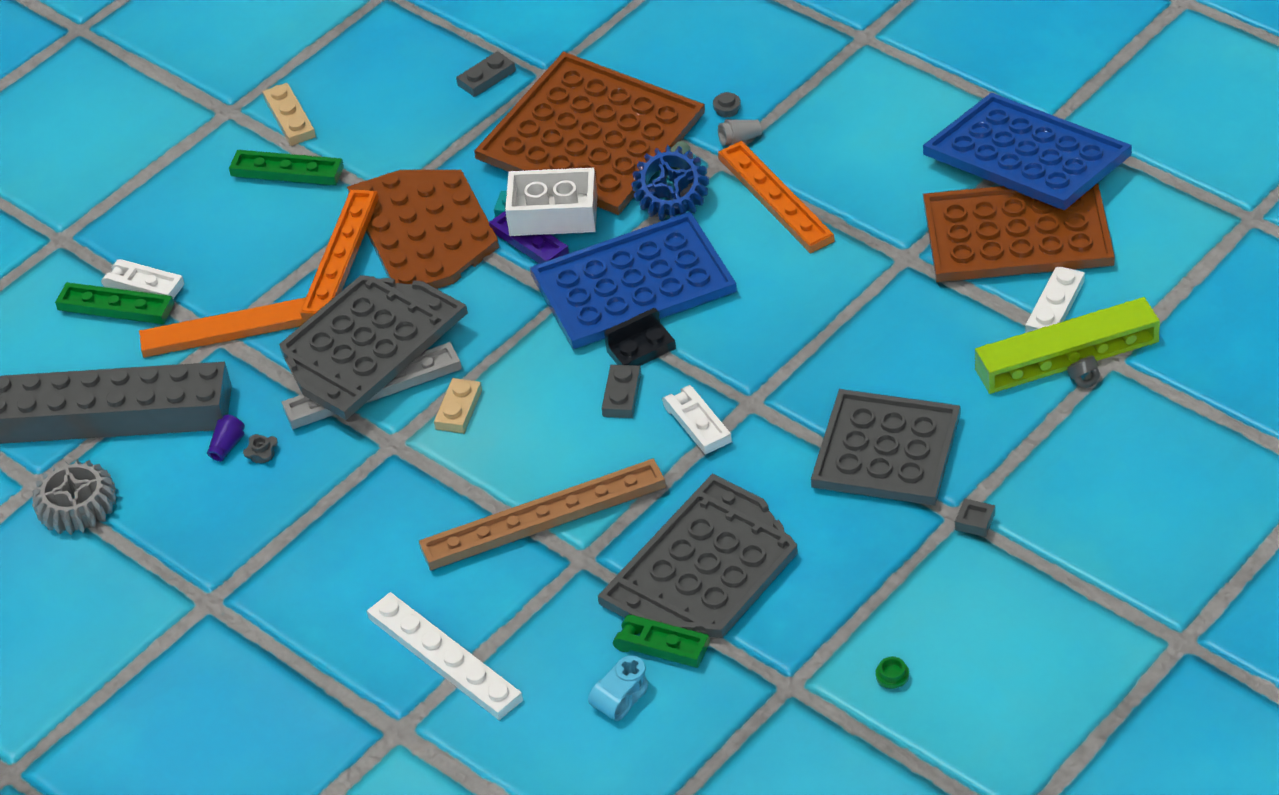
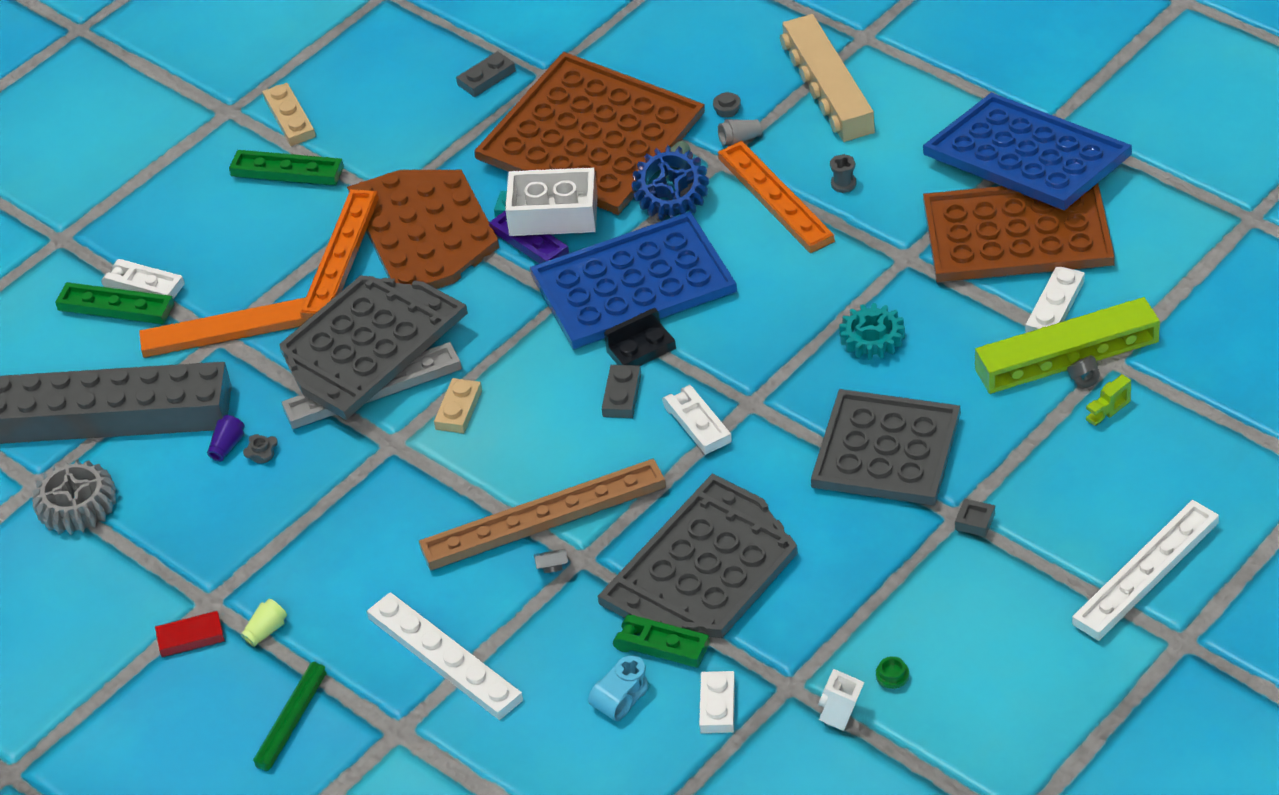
none -> red tile [155,610,225,657]
none -> yellowish green cone [241,599,288,647]
none -> green axle [253,662,326,771]
none -> plate [534,549,568,573]
none -> white plate [699,671,735,734]
none -> tan brick [780,14,875,142]
none -> white brick [818,669,864,731]
none -> dark grey bush [830,154,856,193]
none -> teal gear [839,303,905,360]
none -> white plate [1072,500,1219,641]
none -> lime plate [1086,374,1131,426]

